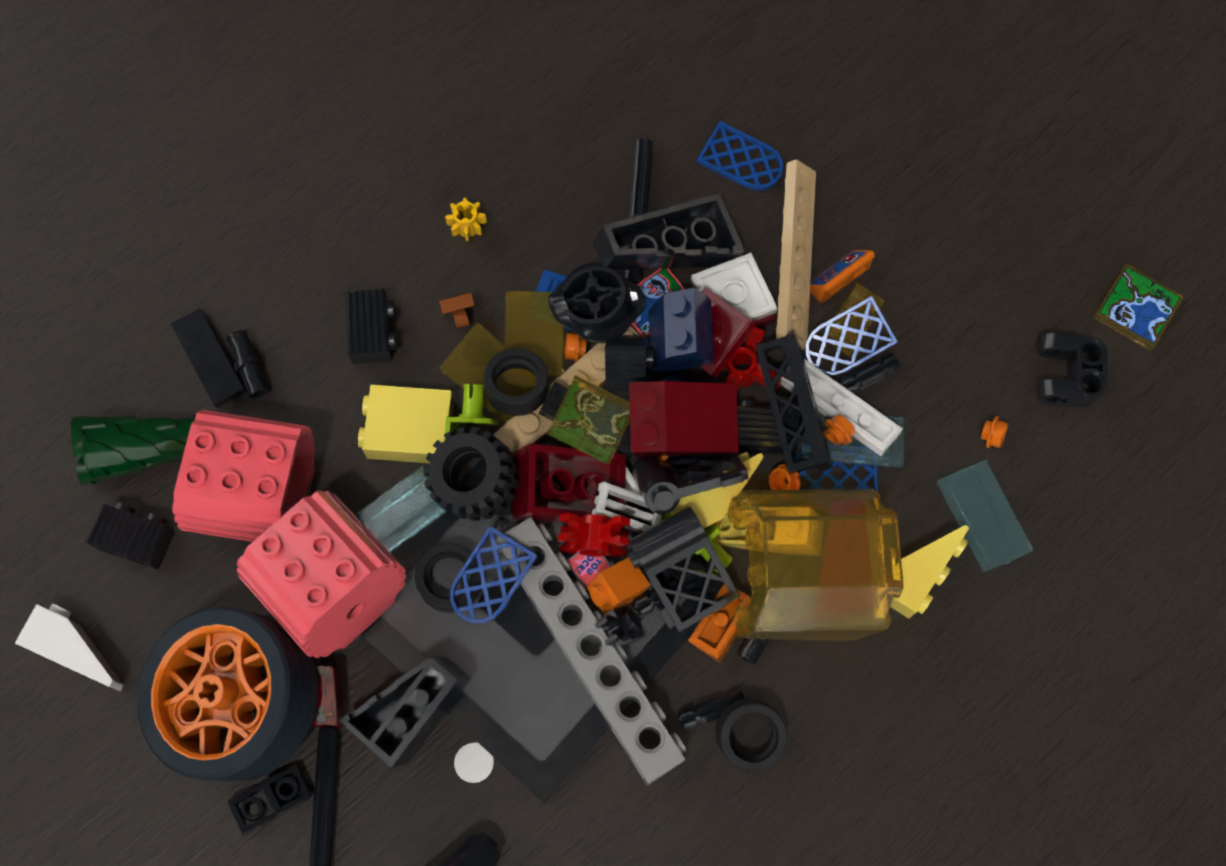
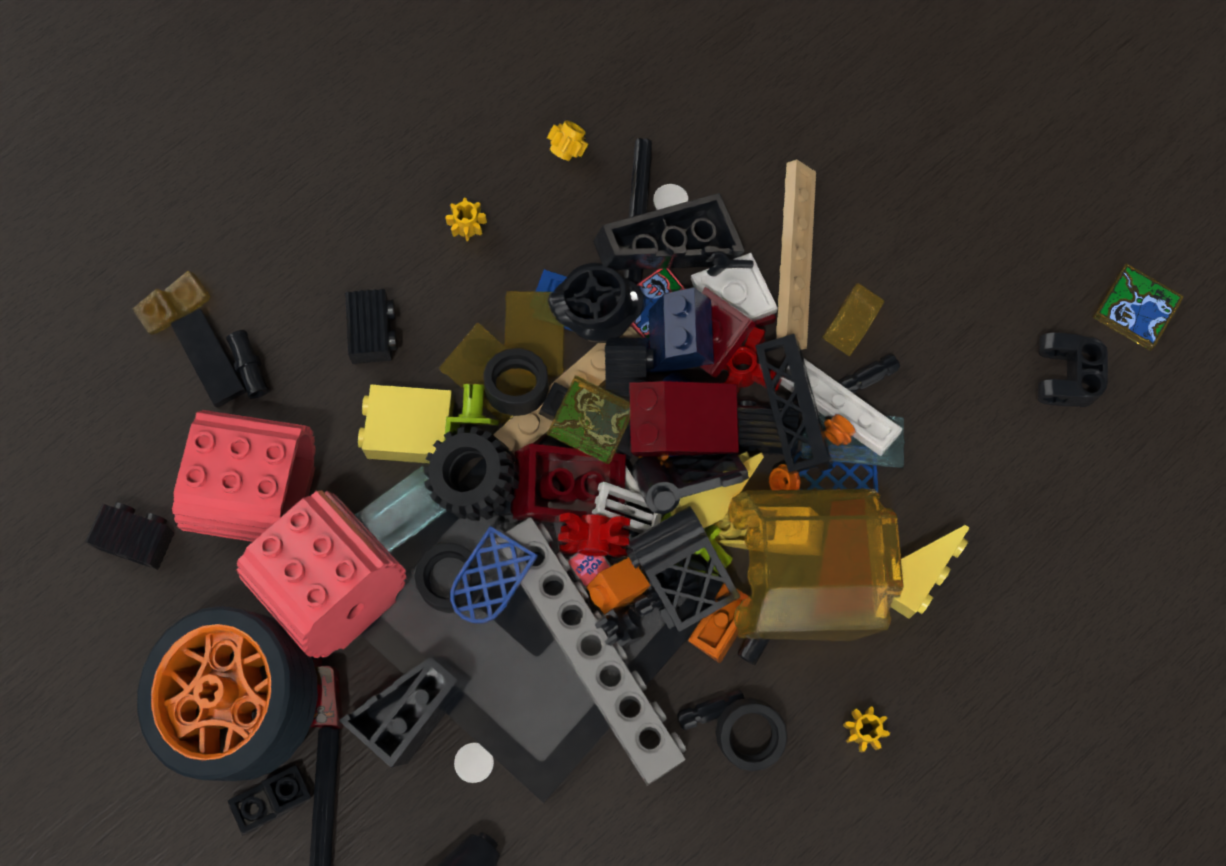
white slope [15,604,124,691] -> none
dark green cone [71,416,195,485] -> none
dark orange tile [439,293,475,328] -> none
orange plate [564,333,587,363] -> none
blue window [696,121,783,191] -> none
window [805,296,898,375] -> none
orange slope [810,250,875,304] -> none
clear light blue piece [937,460,1034,573] -> none
orange plate [981,416,1008,448] -> none
none -> clear yellow slope [132,271,211,335]
none -> yellow gear [547,120,588,161]
none -> white sticker [653,184,688,210]
none -> black hand [705,251,754,277]
none -> yellow gear [843,707,890,752]

